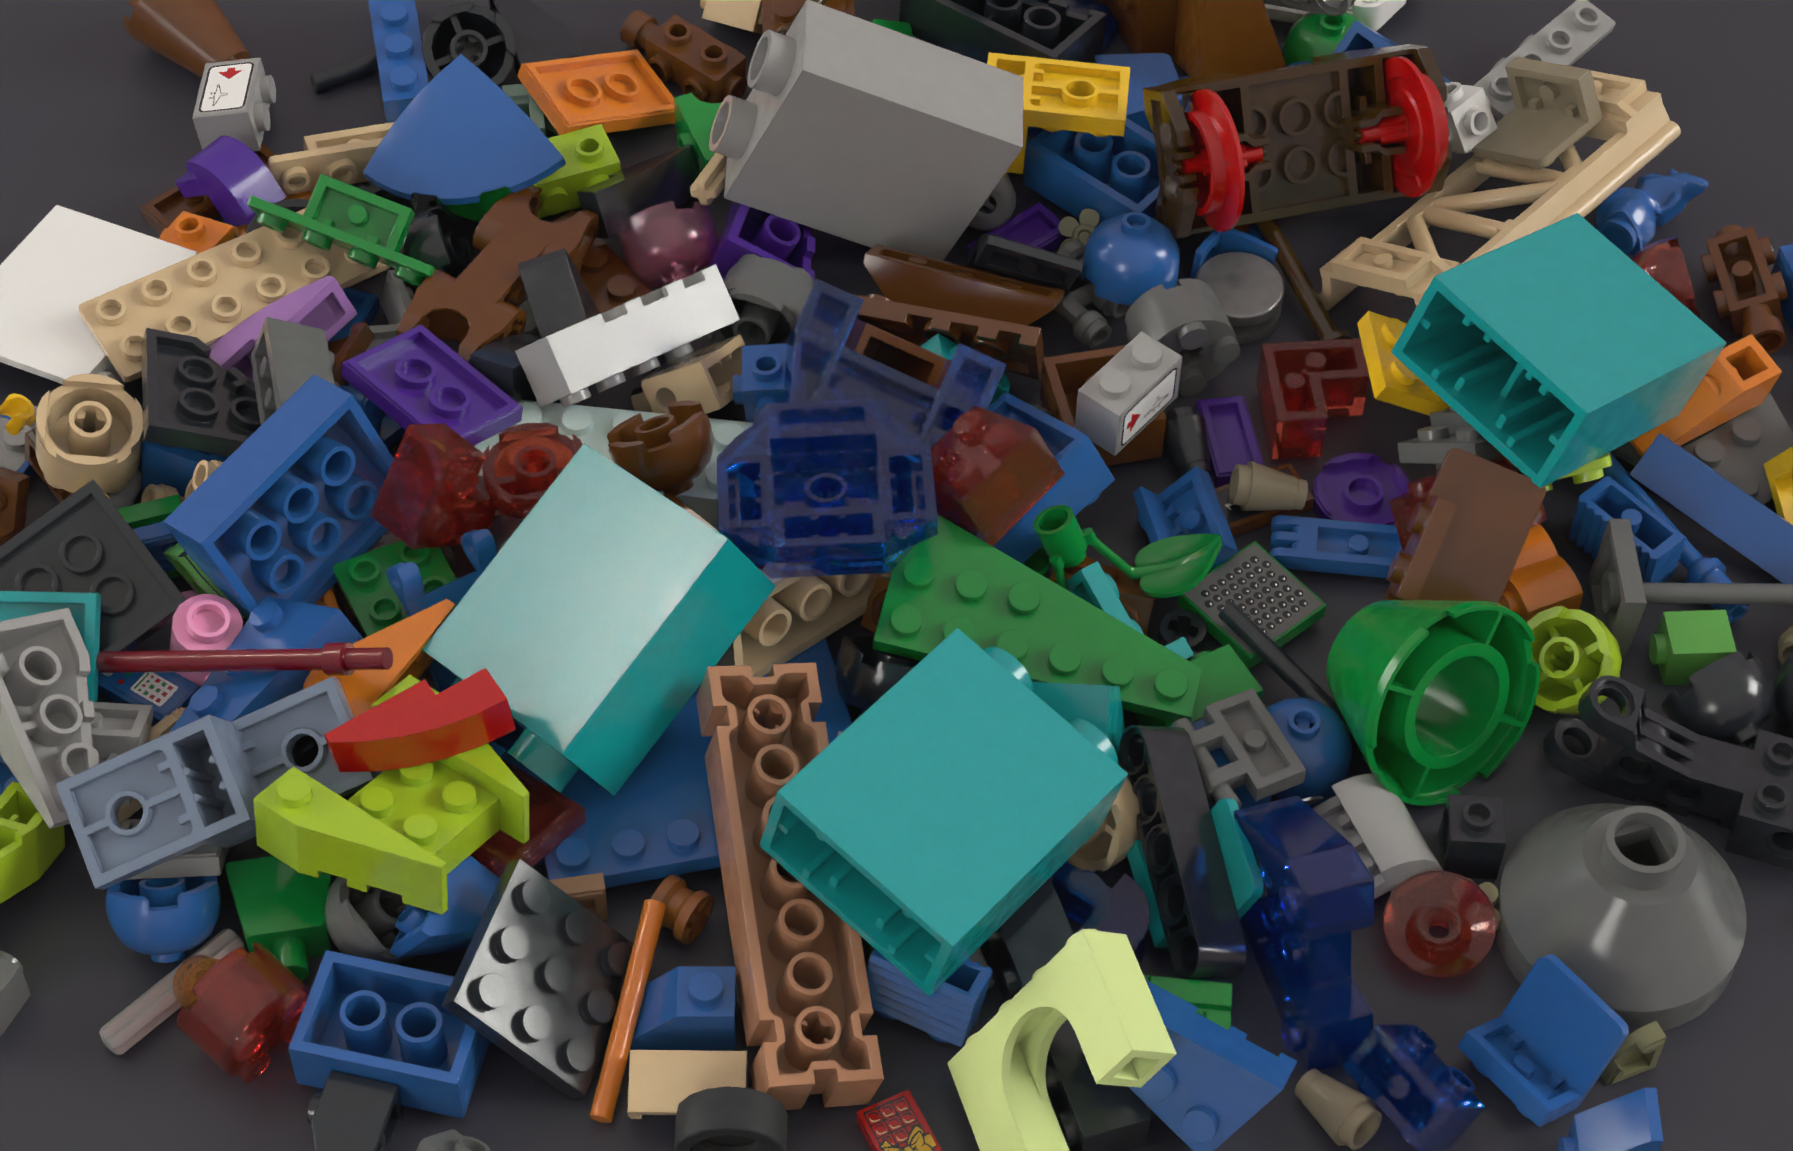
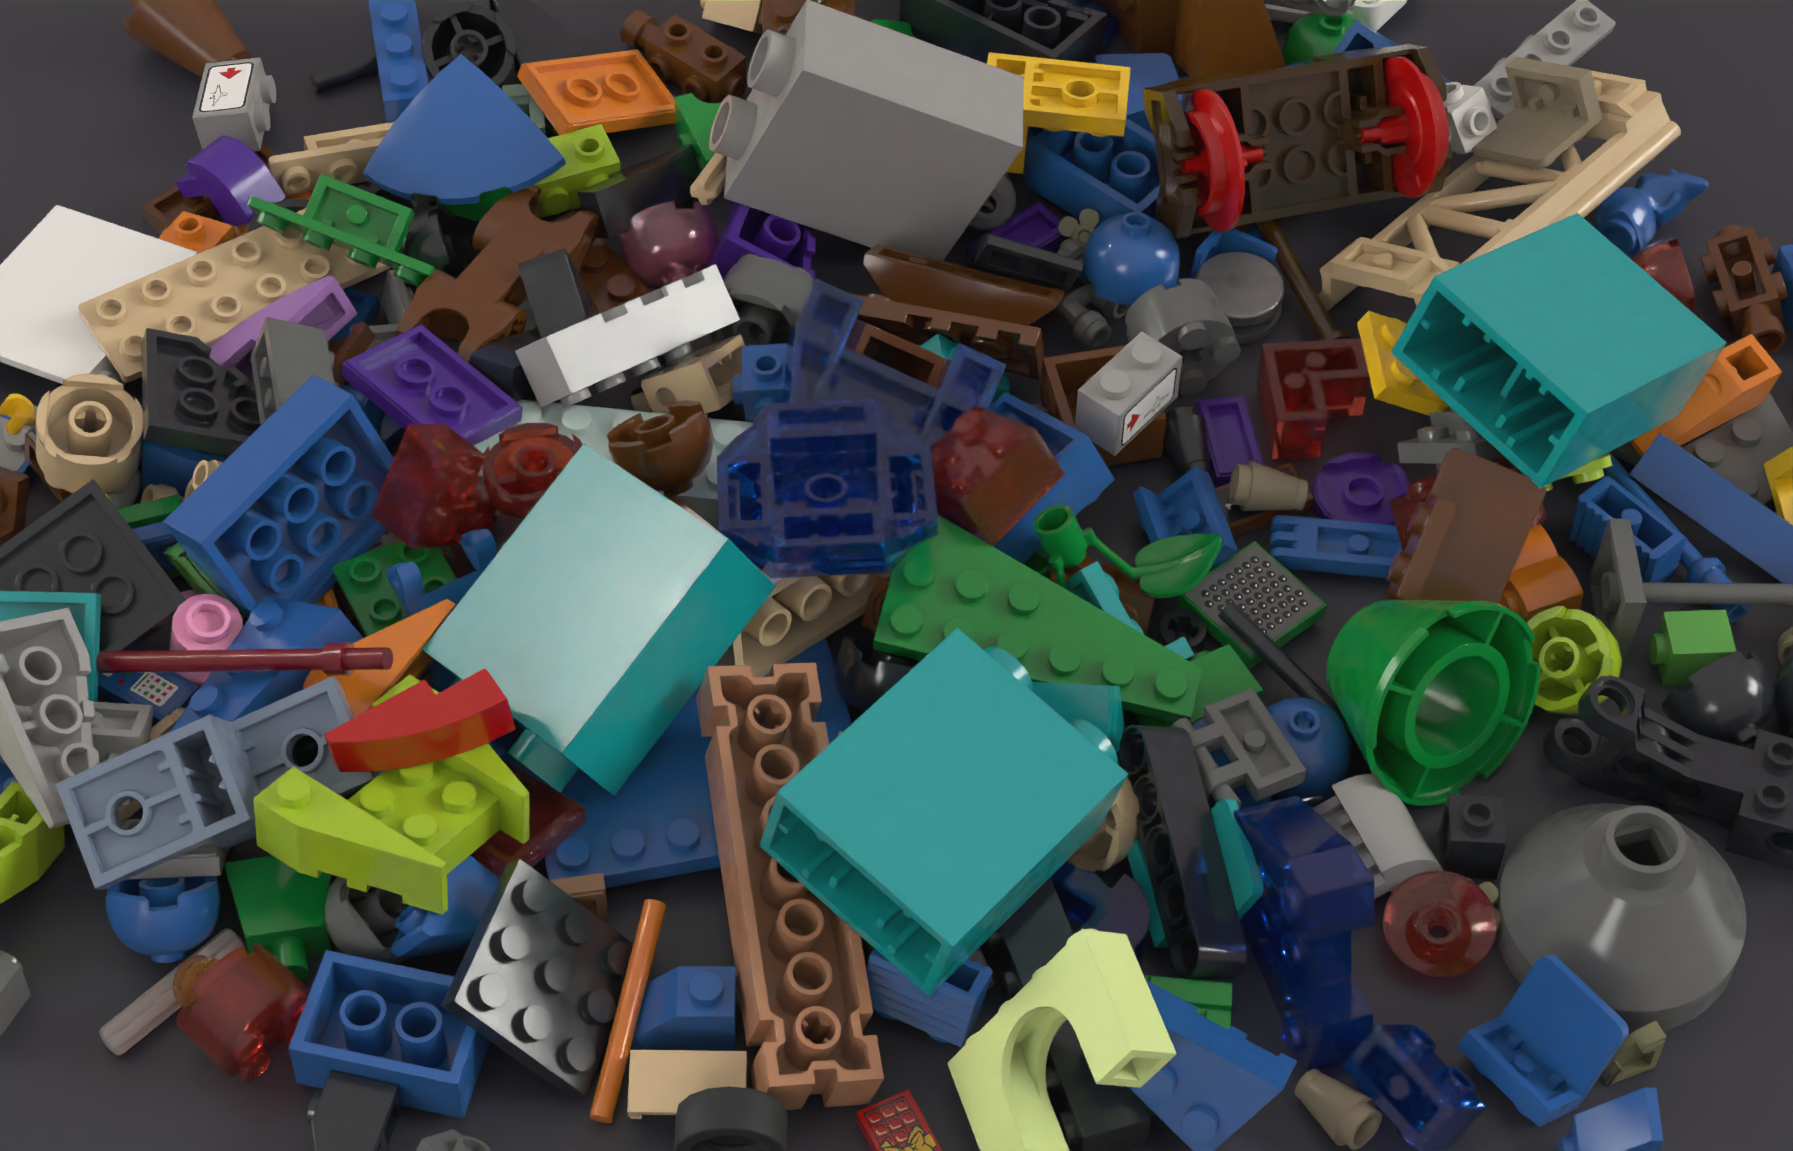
dark orange wheel [651,874,714,945] -> none

